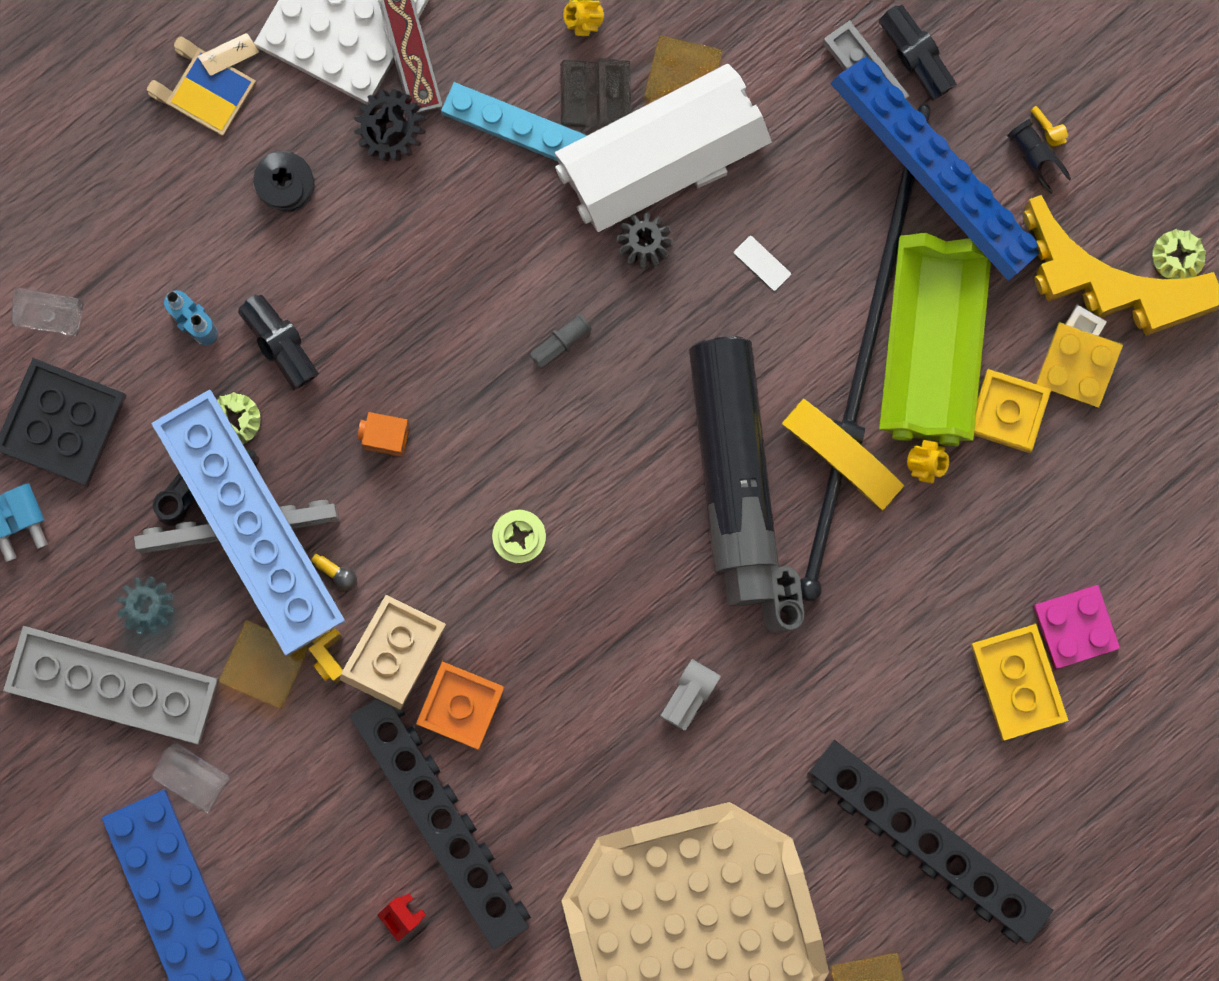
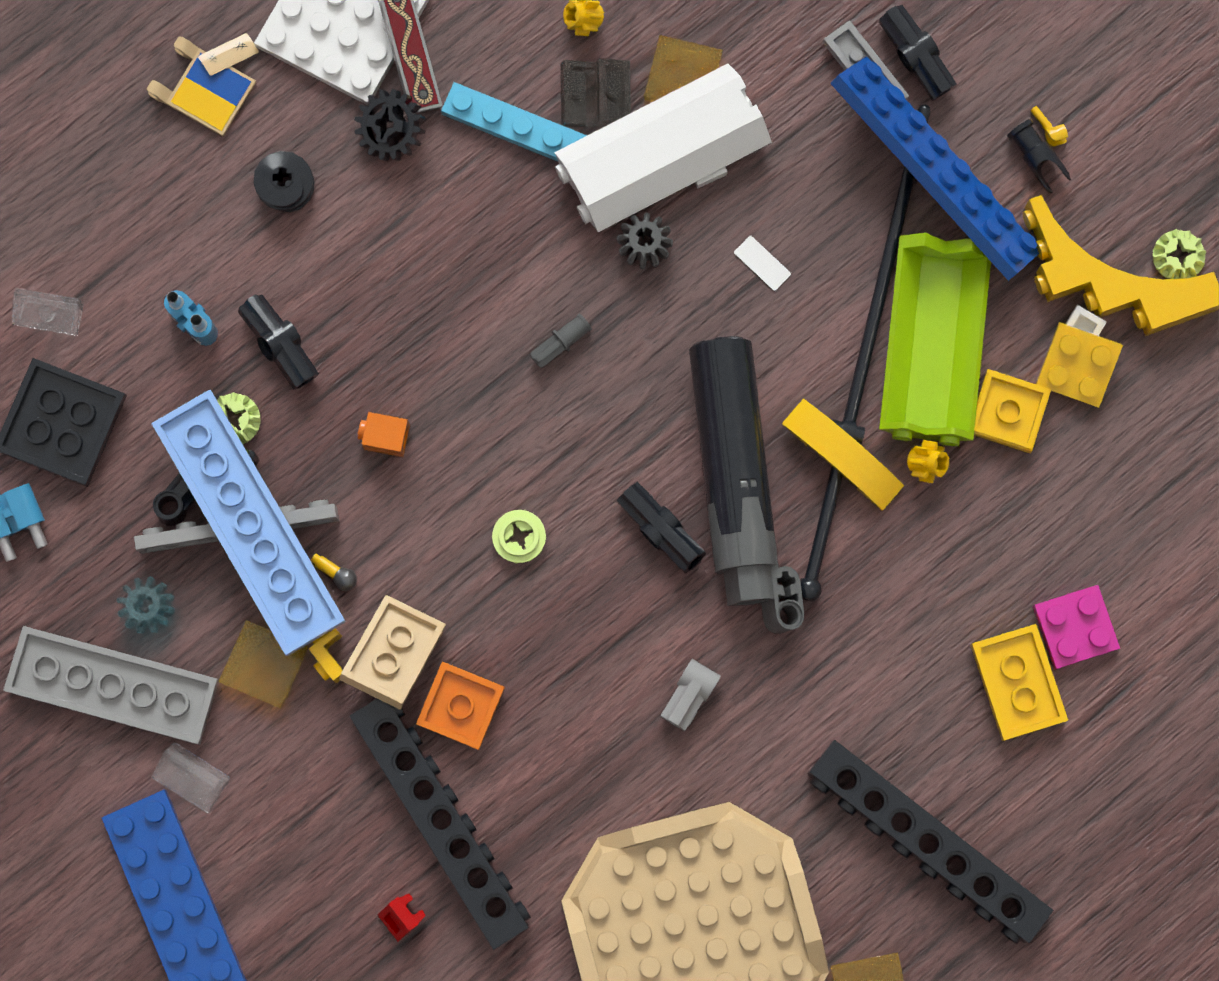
none -> black piece [616,481,706,574]

